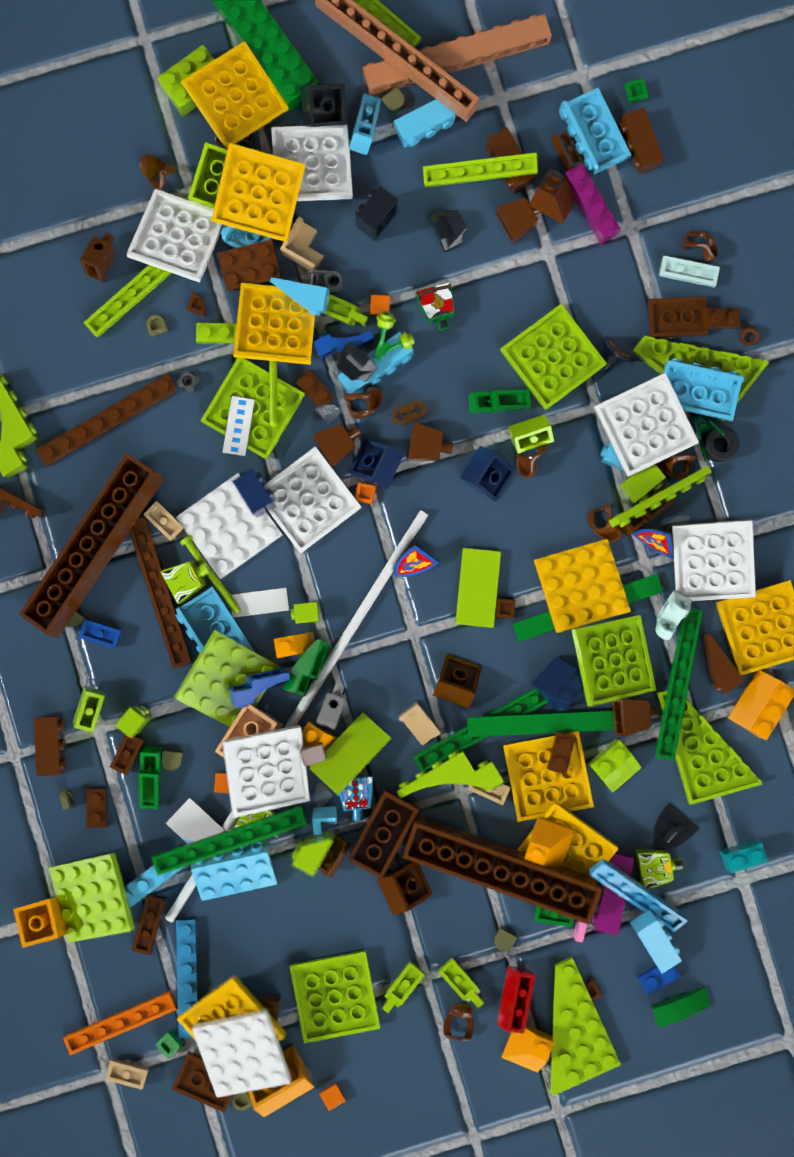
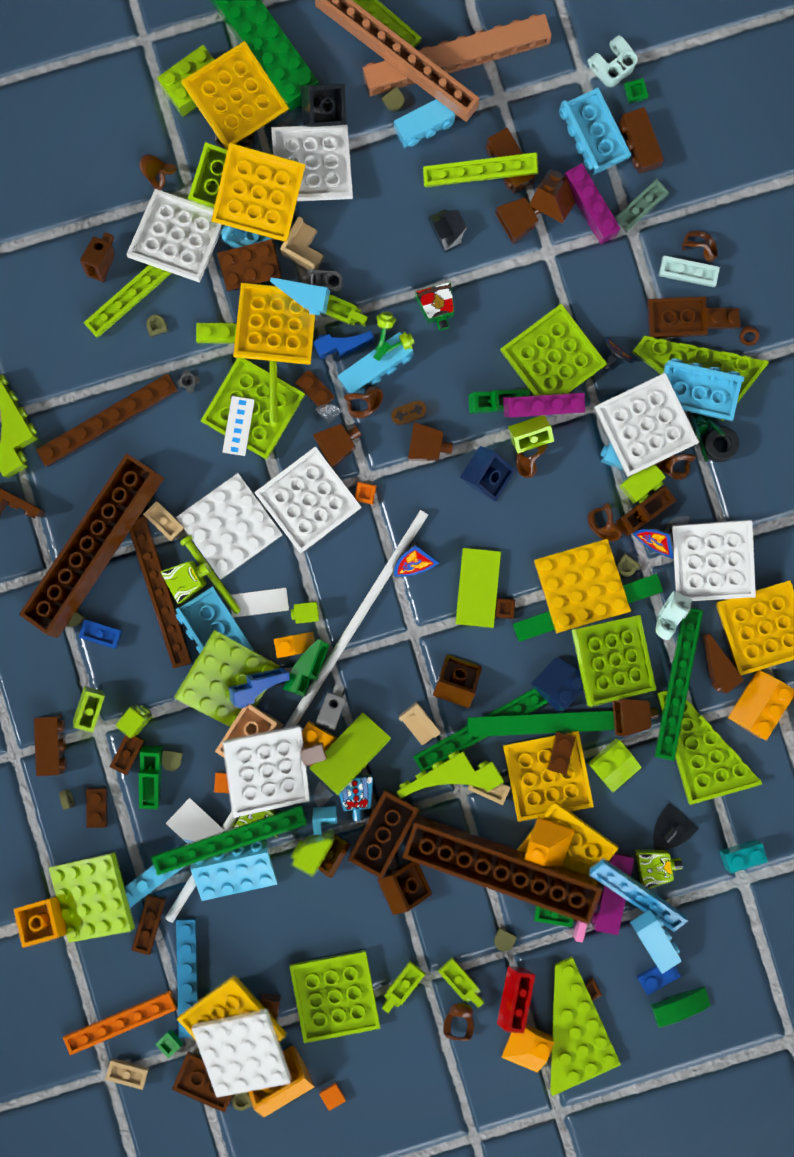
reddish brown tile [186,292,206,317] -> none
dark blue brick [232,469,277,518] -> none
black slope [336,341,378,382] -> none
medium azure slope [349,93,381,155] -> none
dark blue slope [349,439,403,490] -> none
black brick [355,186,398,241] -> none
orange tile [370,295,390,316] -> none
reddish brown plate [551,131,584,171] -> none
lime plate [609,466,712,528] -> none
none -> magenta brick [503,393,585,418]
none -> light aqua piece [588,35,637,87]
none -> sand green tile [615,179,670,232]
none -> olive tile [616,553,640,576]

